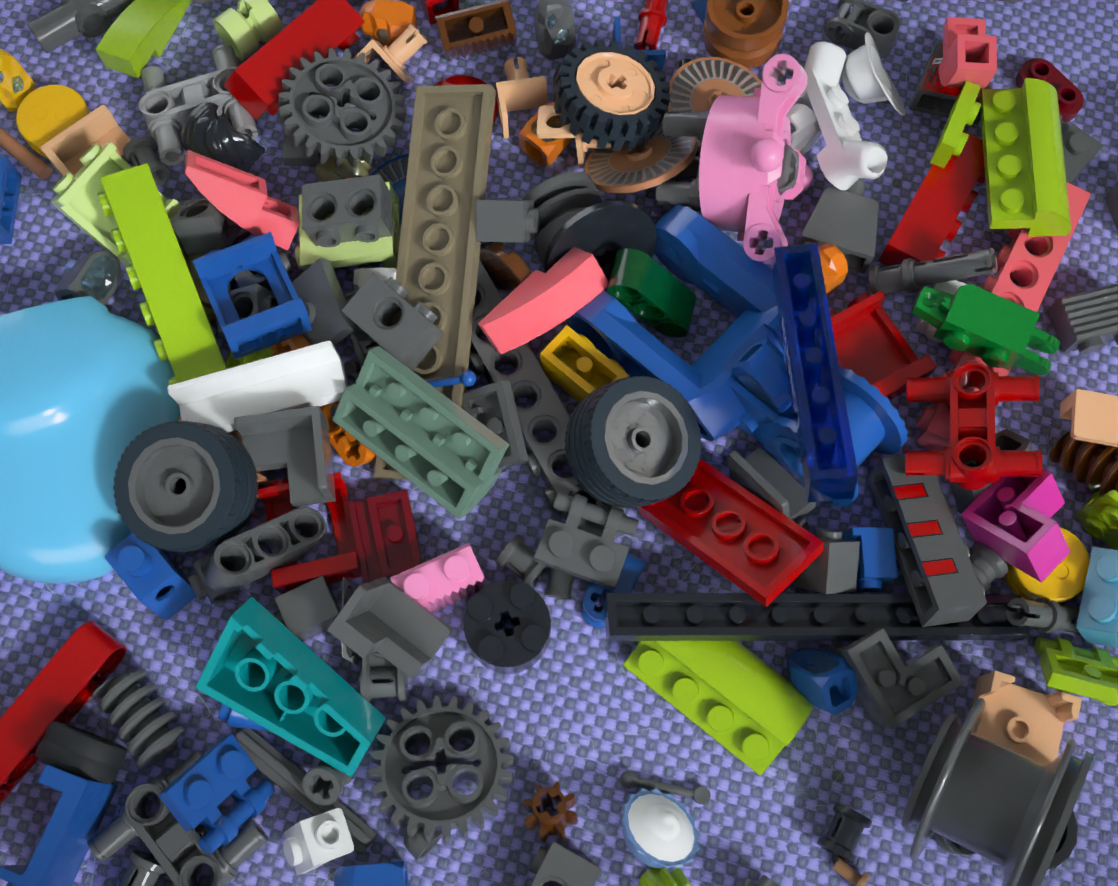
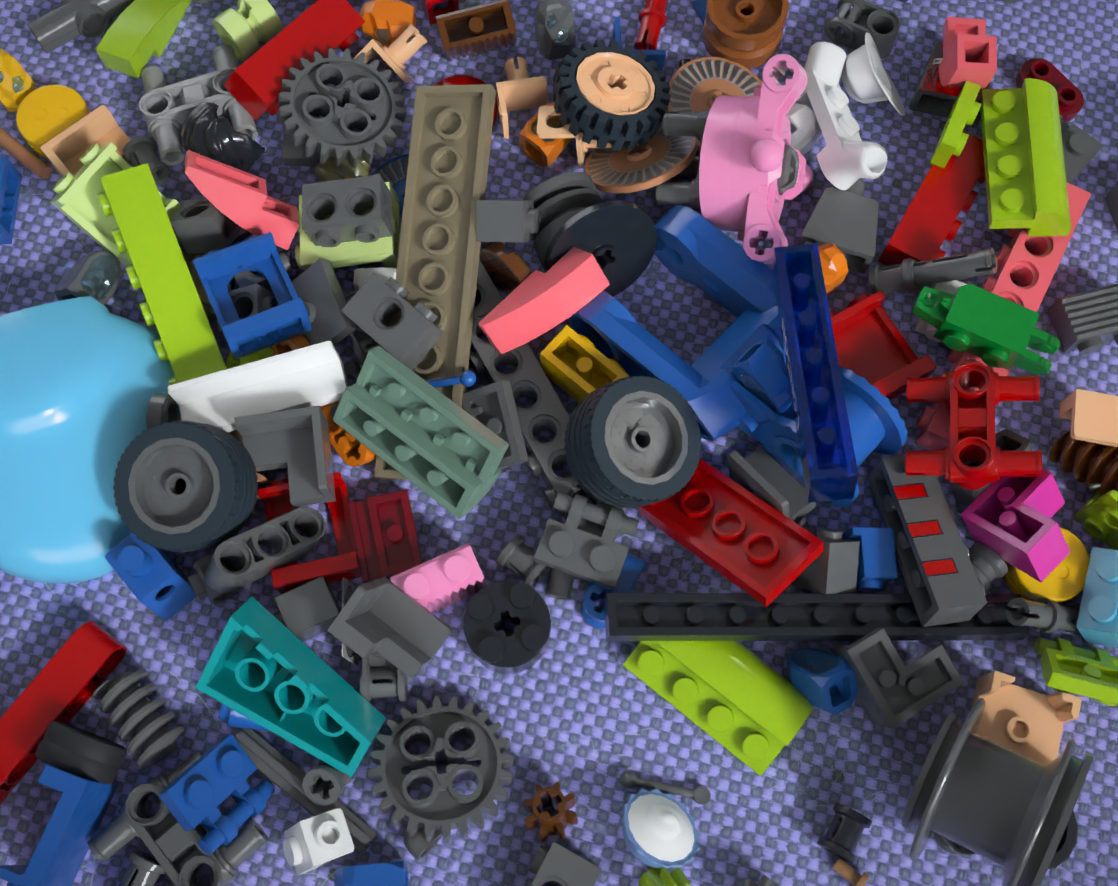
dark green beam [607,248,696,338] -> none
none -> dark grey tile [146,393,178,429]

